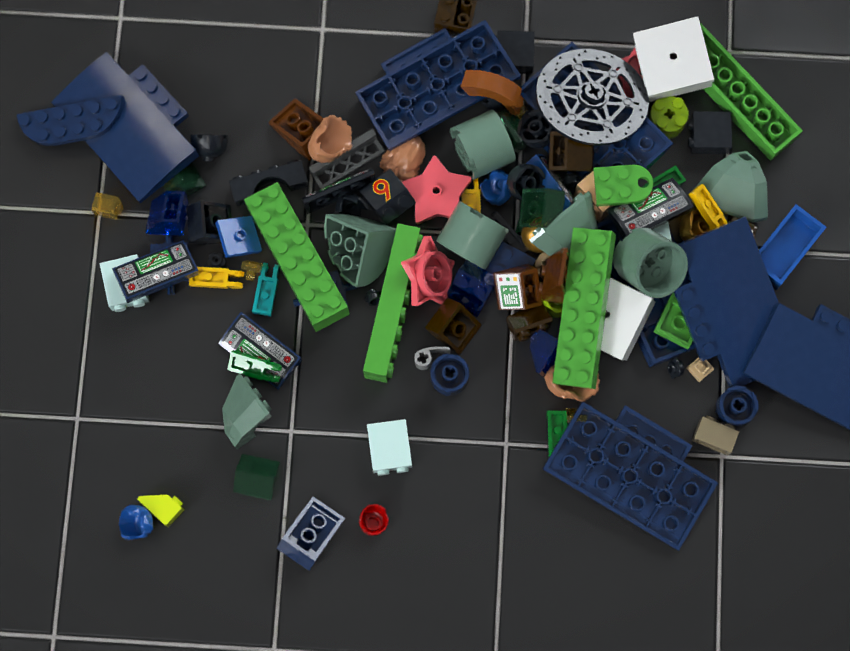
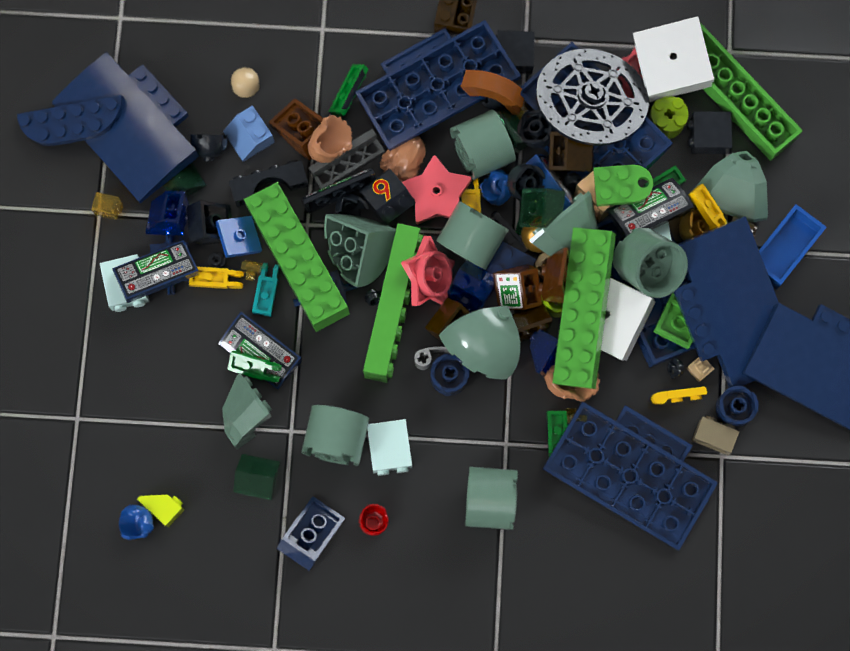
none -> medium blue slope [223,105,275,162]
none -> tan hair [231,67,259,98]
none -> sand green brick [301,405,369,466]
none -> green plate [328,64,369,116]
none -> sand green brick [439,305,520,379]
none -> sand green brick [465,467,517,530]
none -> yellow hinge [651,387,707,405]

